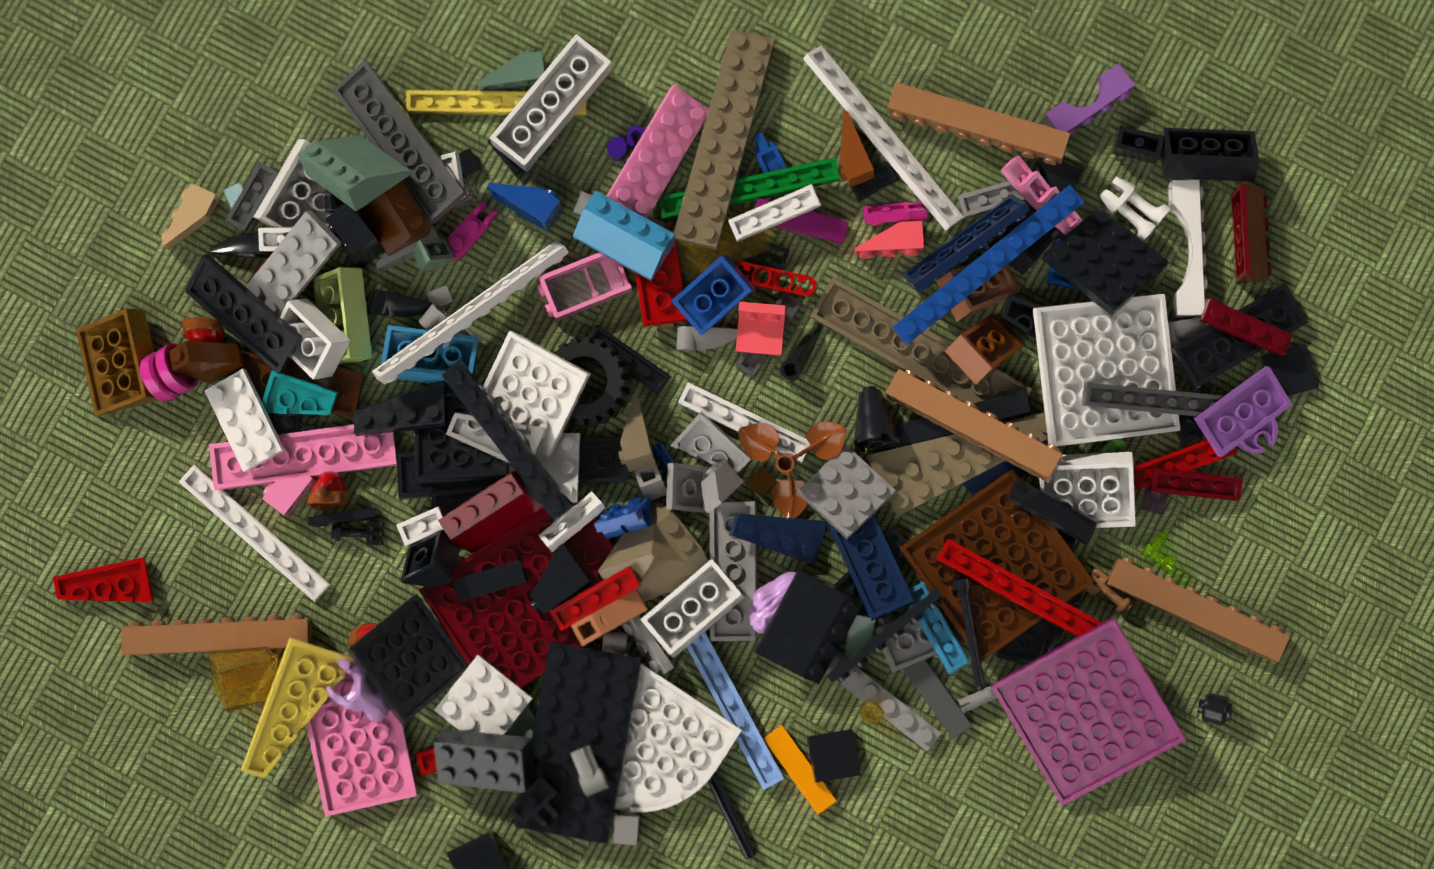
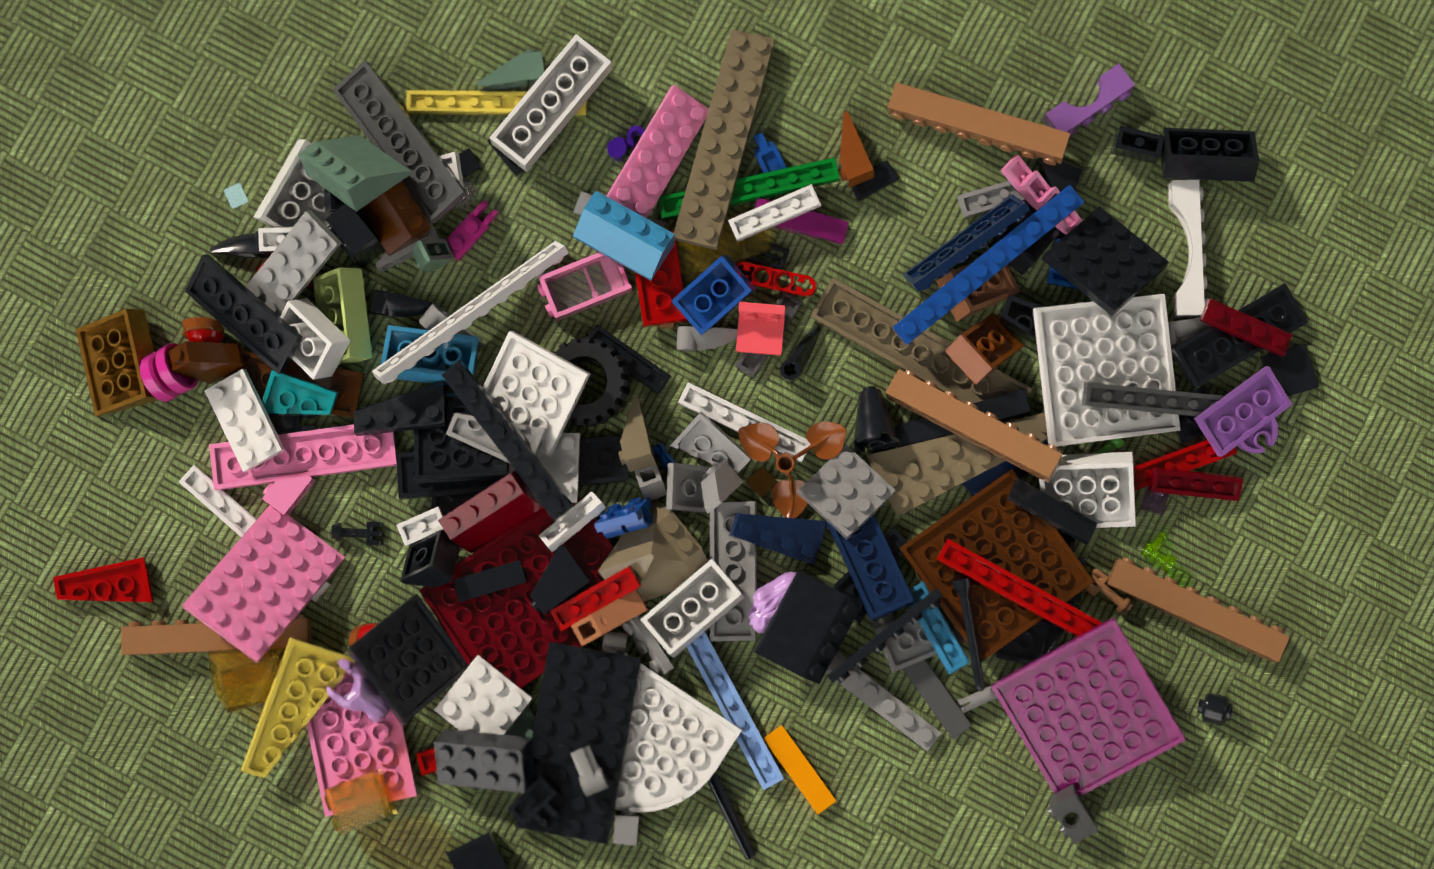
tan slope [161,183,220,250] -> none
dark grey plate [225,162,279,233] -> none
dark orange piece [307,471,350,510] -> none
black tile [307,508,380,528] -> none
white sticker [427,286,452,307] -> none
blue slope [487,183,562,232] -> none
white plate [803,45,964,231] -> none
black tile [807,729,861,783] -> none
sand green tile [844,612,876,657] -> none
coral slope [854,221,924,259] -> none
clear yellow tile [859,701,884,724] -> none
dark pink hinge [863,202,928,225] -> none
white piece [1100,177,1171,241] -> none
dark red slope [1231,184,1271,283] -> none
none -> bright pink plate [182,505,345,663]
none -> clear yellow slope [324,770,397,835]
none -> dark grey brick [1048,784,1099,844]

